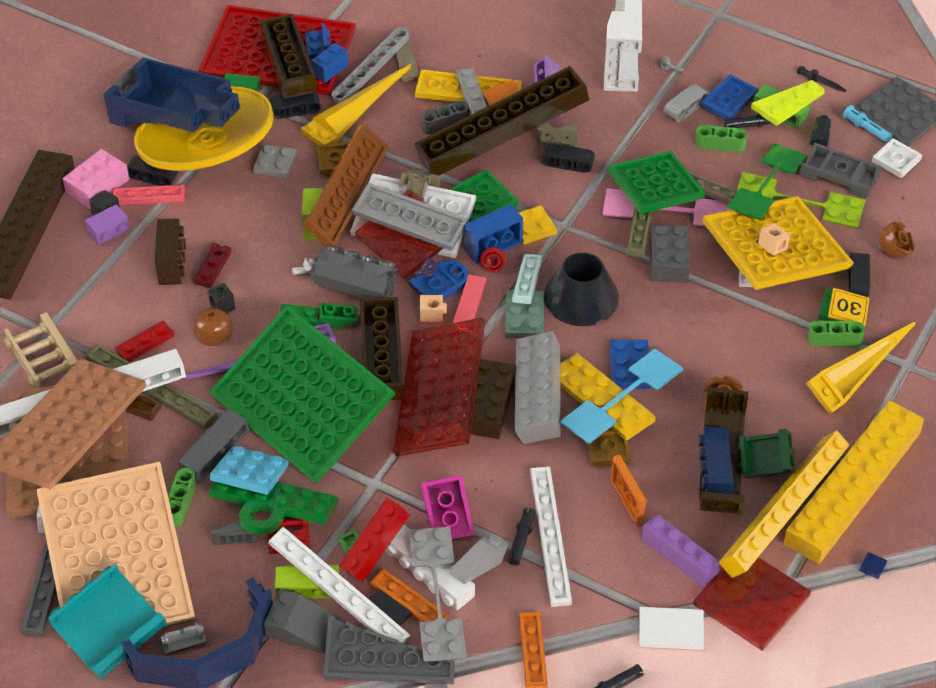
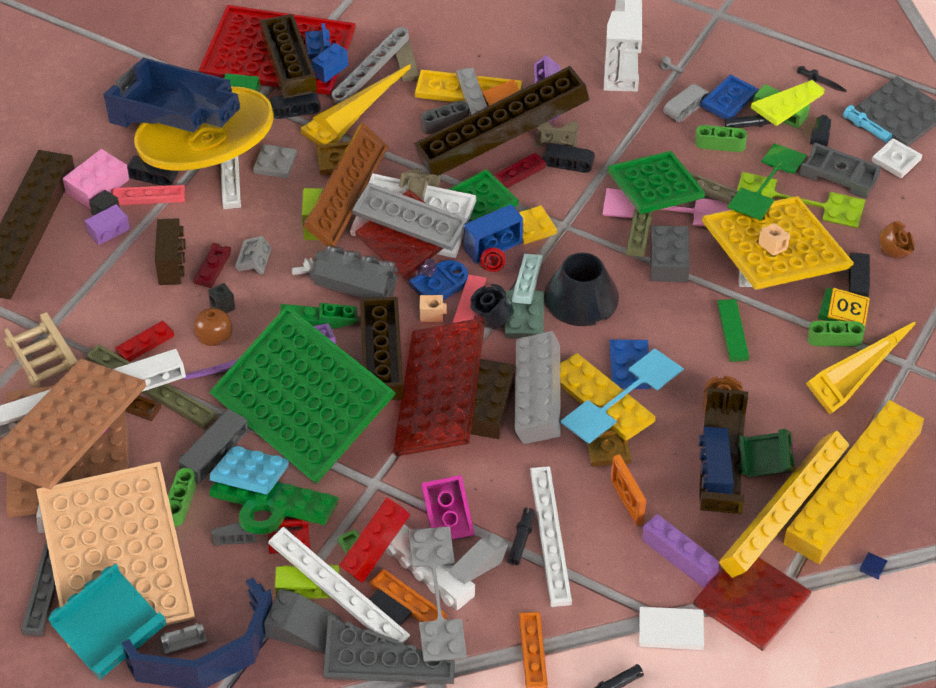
none -> white tile [221,156,241,209]
none -> light grey bracket [235,236,271,275]
none -> black brick [470,284,514,330]
none -> dark red plate [493,153,546,188]
none -> green tile [717,299,749,362]

